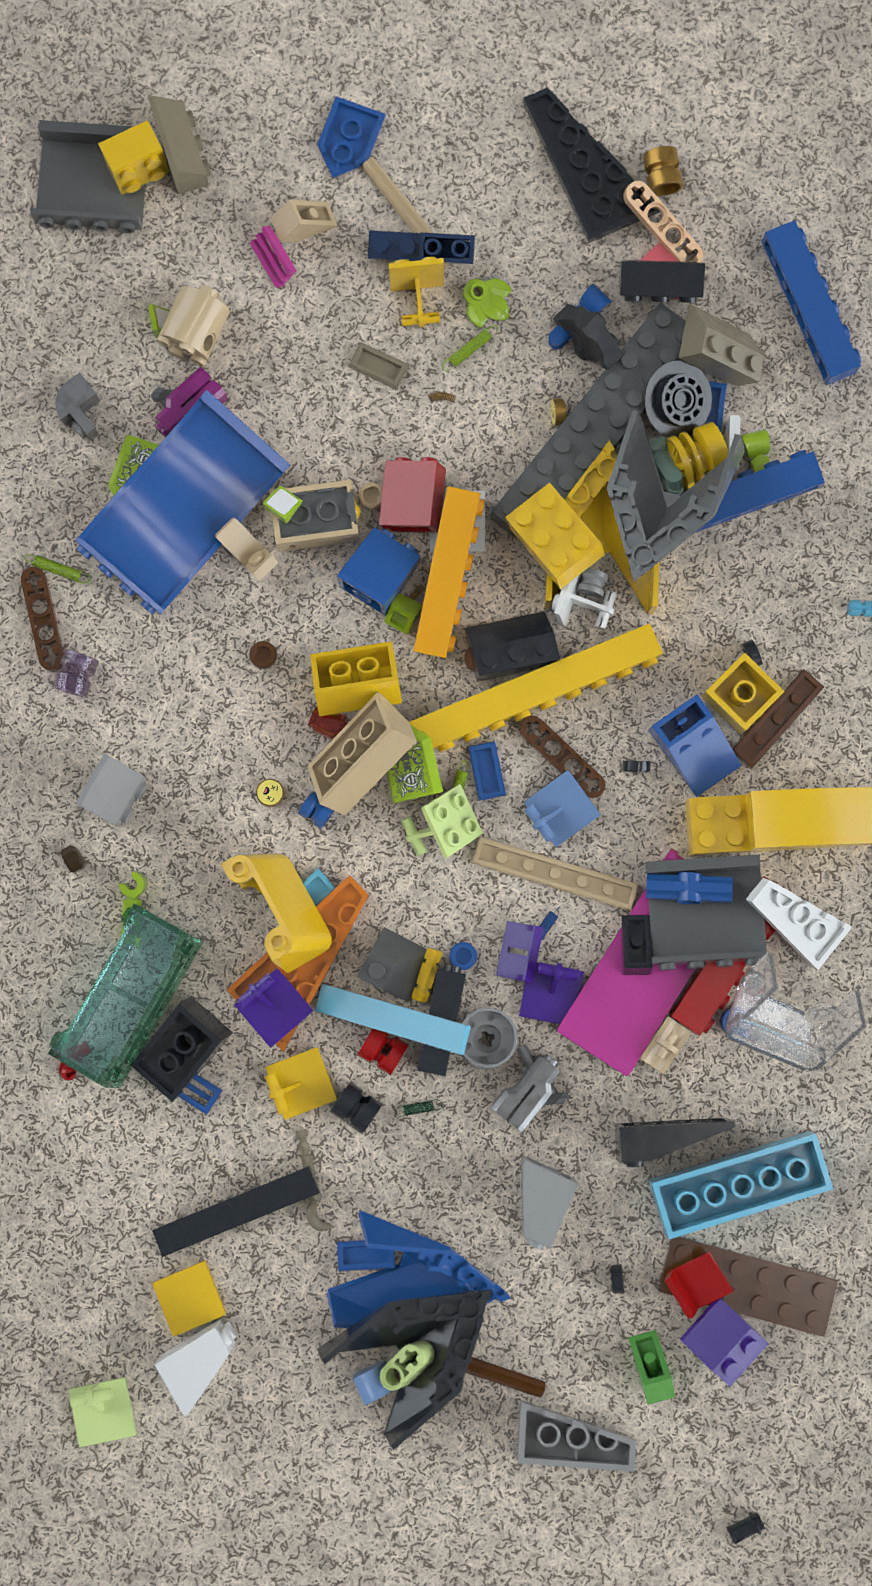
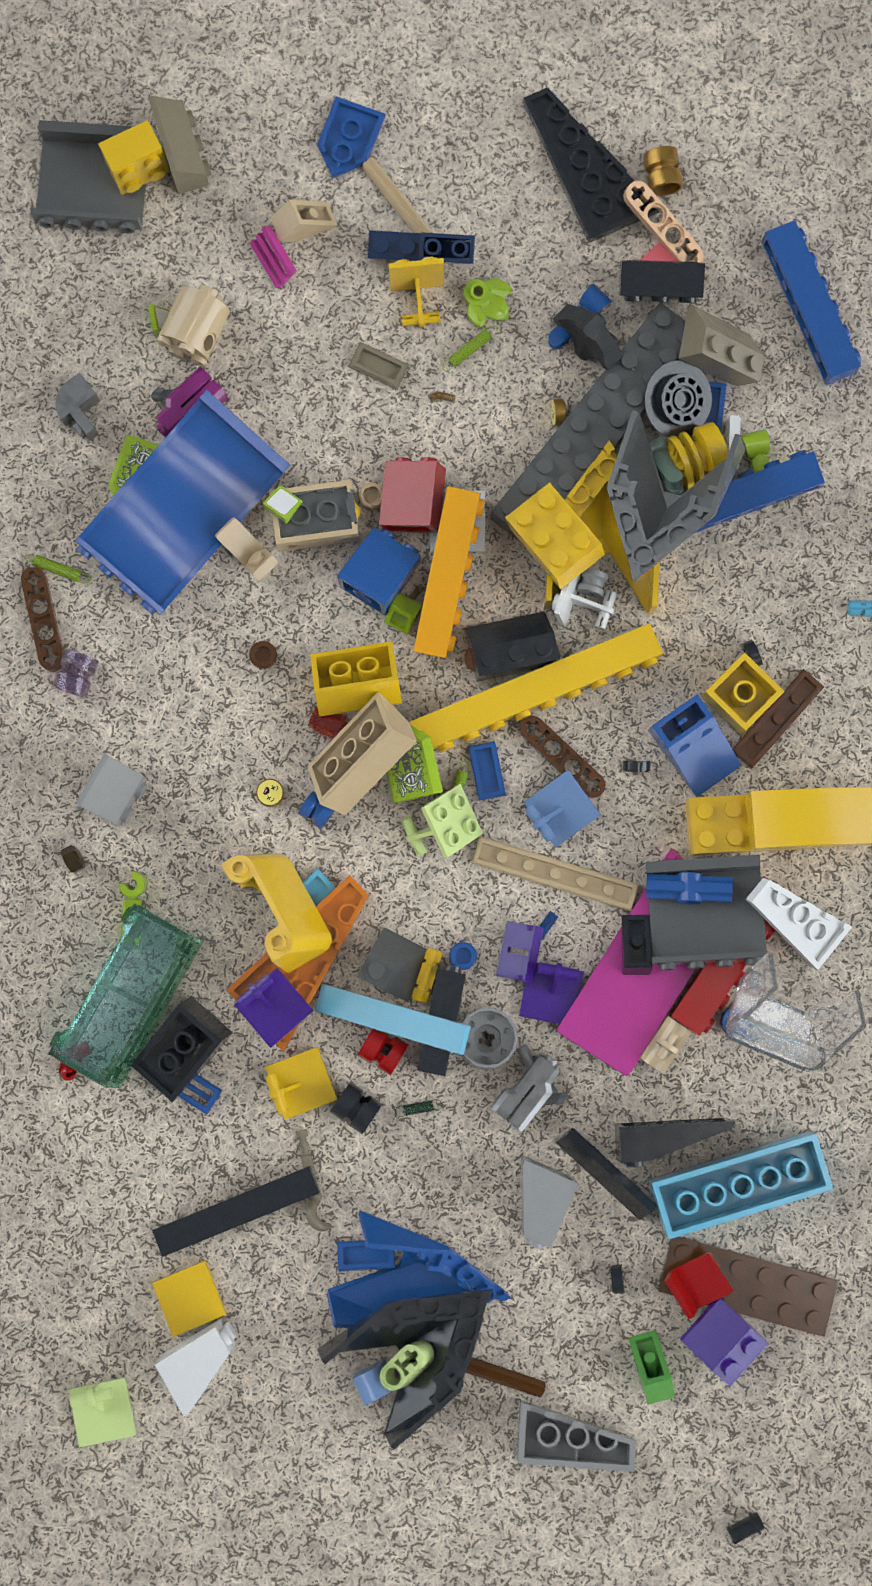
none -> black tile [556,1128,657,1220]

